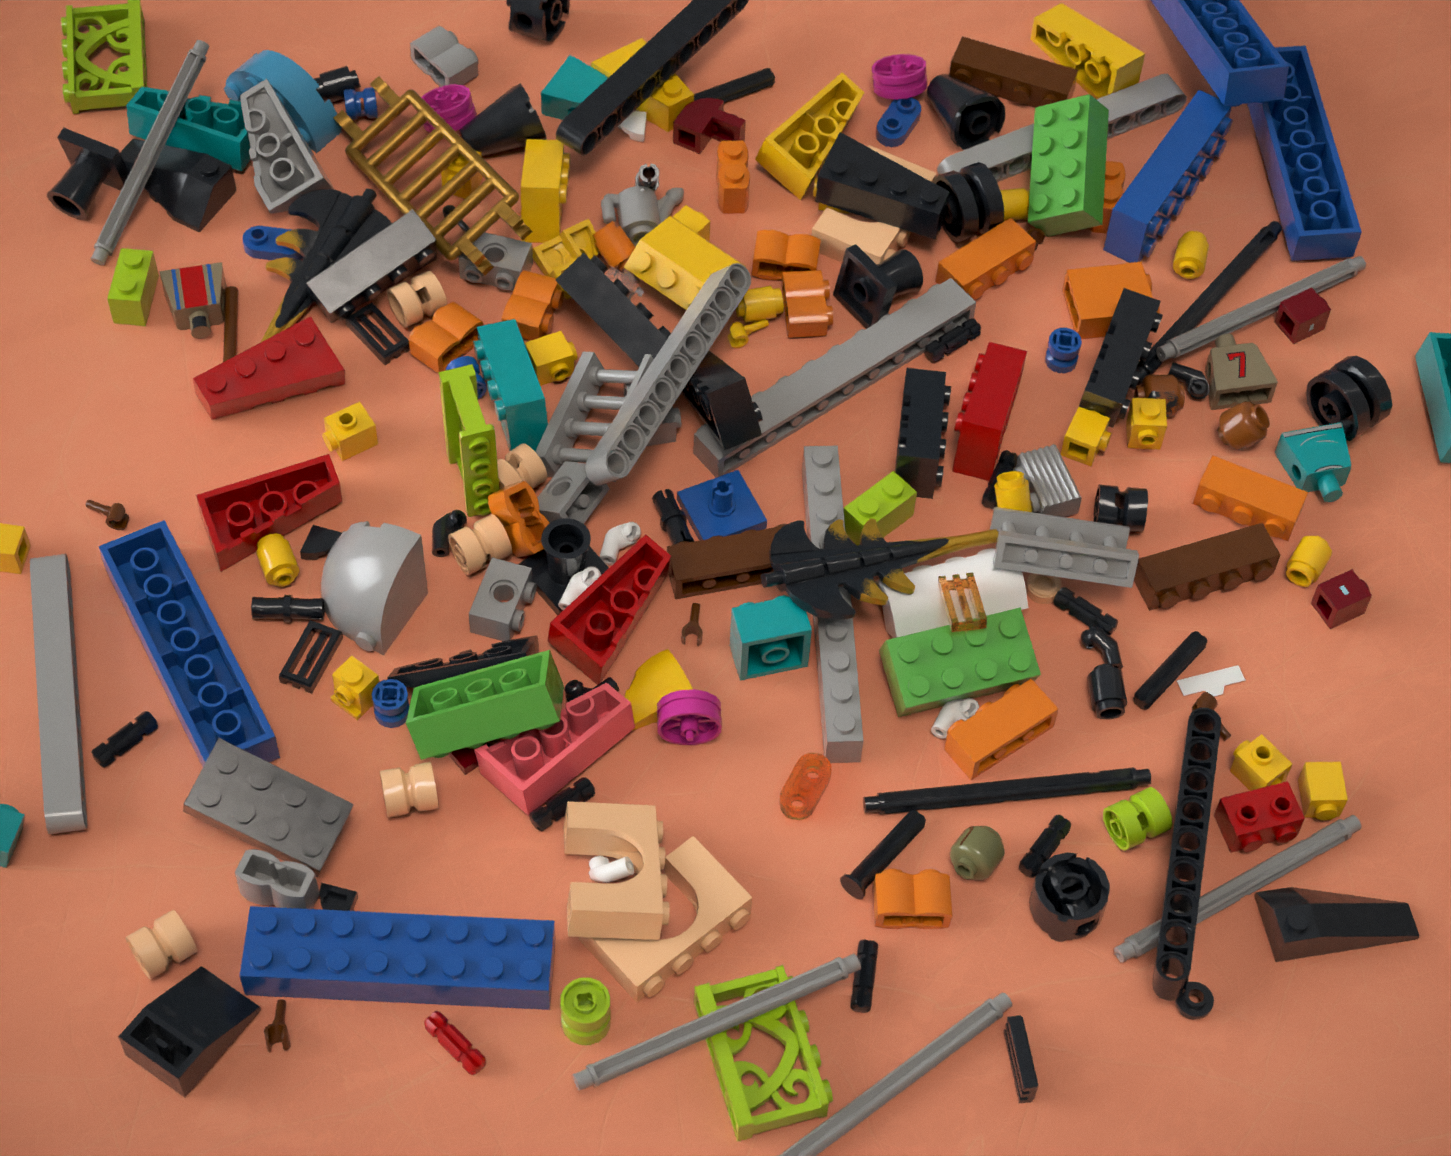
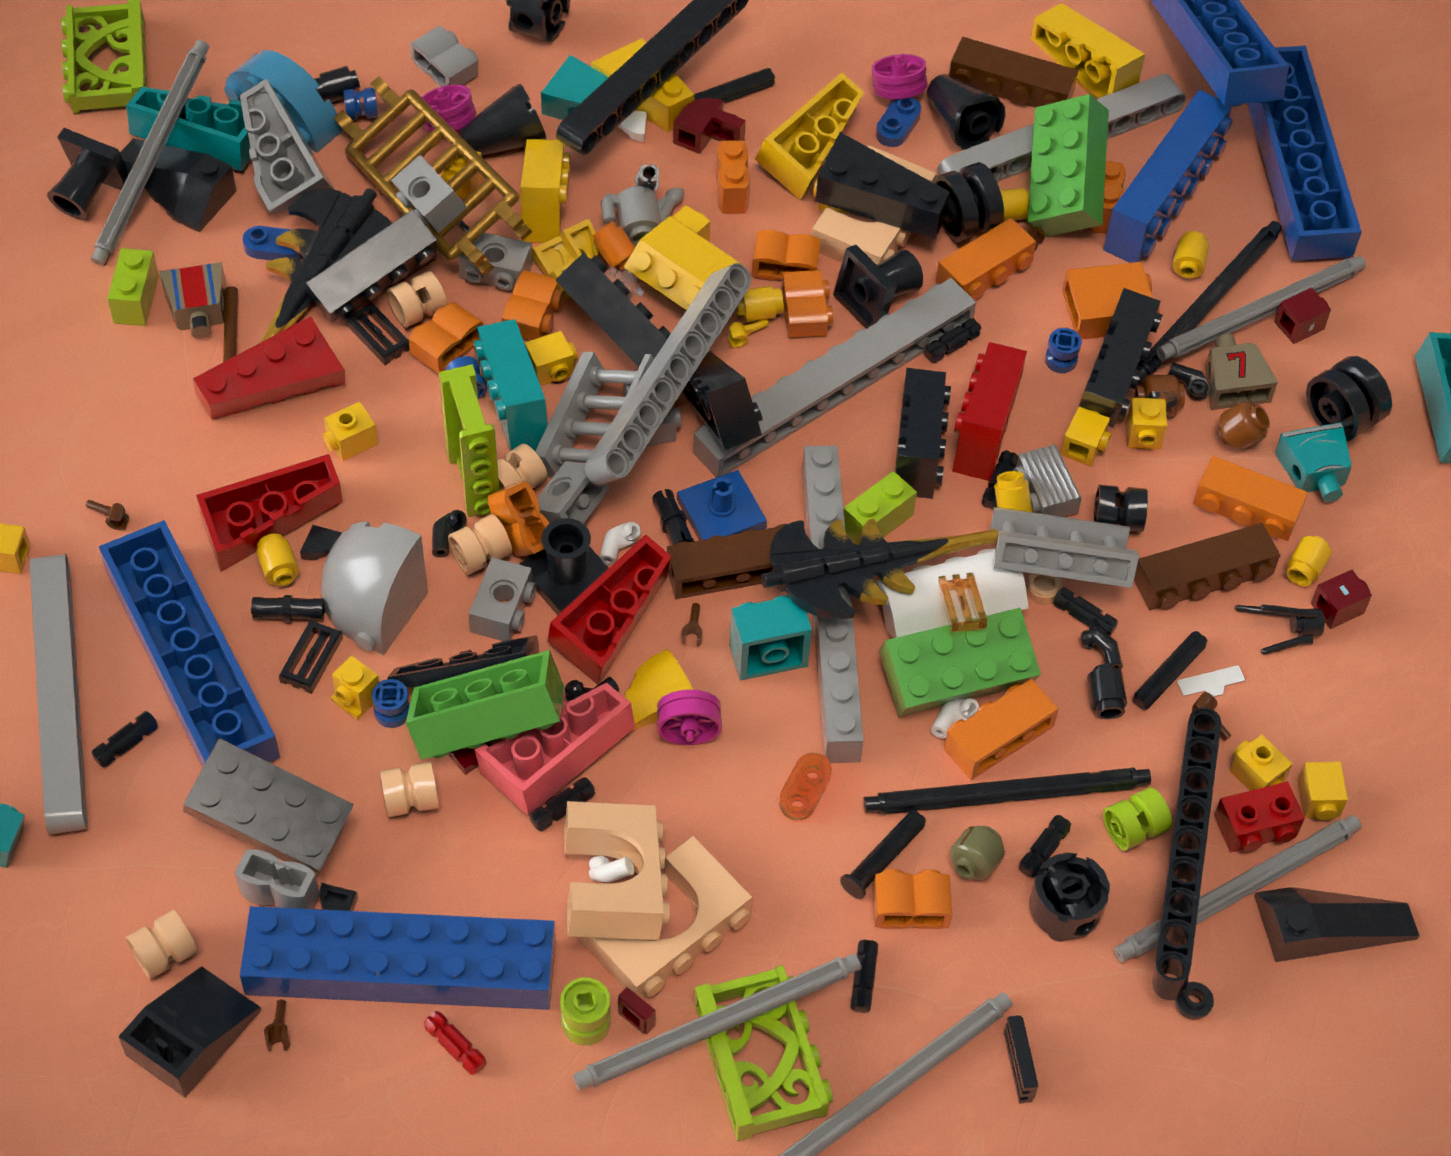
white arm [558,566,601,610] -> none
none -> light grey brick [391,155,467,233]
none -> dark red tile [618,987,656,1035]
none -> black plant [1235,604,1325,655]

